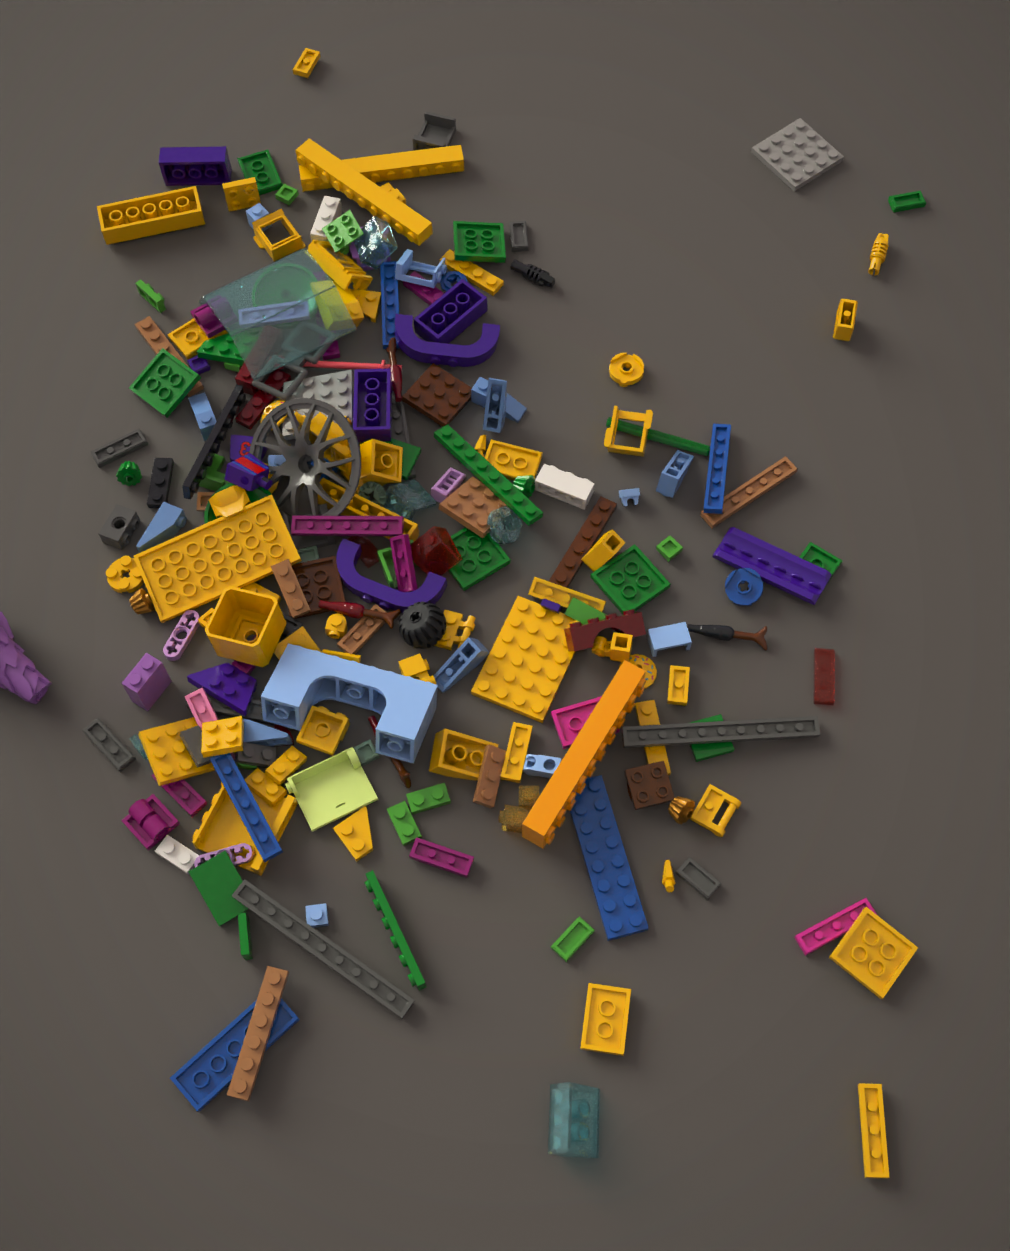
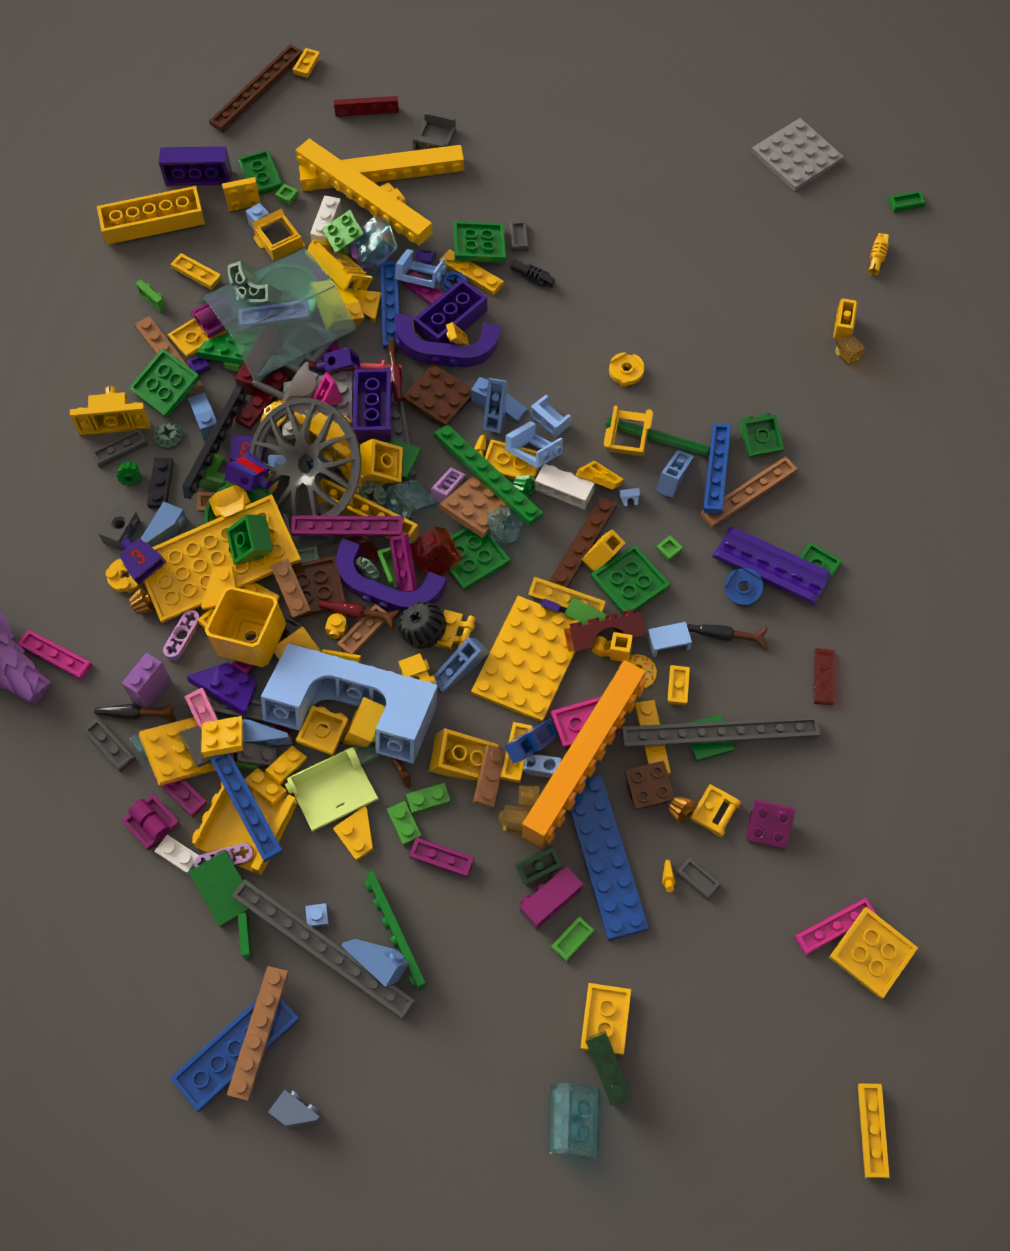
none -> dark pink tile [18,629,92,680]
none -> yellow brick [70,386,151,435]
none -> black piece [94,703,176,723]
none -> dark purple torso [119,537,167,585]
none -> sand green gear [154,422,183,448]
none -> yellow plate [170,253,222,290]
none -> yellow wing [201,565,237,610]
none -> reddish brown plate [209,44,303,132]
none -> green slope [226,514,273,565]
none -> sand green brick [227,261,282,305]
none -> sand blue slope [268,1090,322,1129]
none -> light grey hat [283,362,319,402]
none -> dark pink slope [313,372,343,413]
none -> dark purple torso [317,347,361,375]
none -> dark red plate [334,96,399,116]
none -> medium blue slope [341,939,409,987]
none -> yellow slope [342,697,385,747]
none -> sand green gear [355,557,380,582]
none -> dark purple plate [415,249,437,263]
none -> yellow plate [446,322,470,345]
none -> blue slope [504,719,558,764]
none -> light blue panel [505,421,563,468]
none -> dark green brick [514,846,563,885]
none -> magenta brick [520,866,583,930]
none -> light blue panel [531,395,571,438]
none -> yellow wing [576,460,624,490]
none -> dark green brick [586,1030,631,1106]
none -> green plate [739,413,784,457]
none -> magenta plate [746,799,796,849]
none -> clear yellow brick [835,334,865,366]

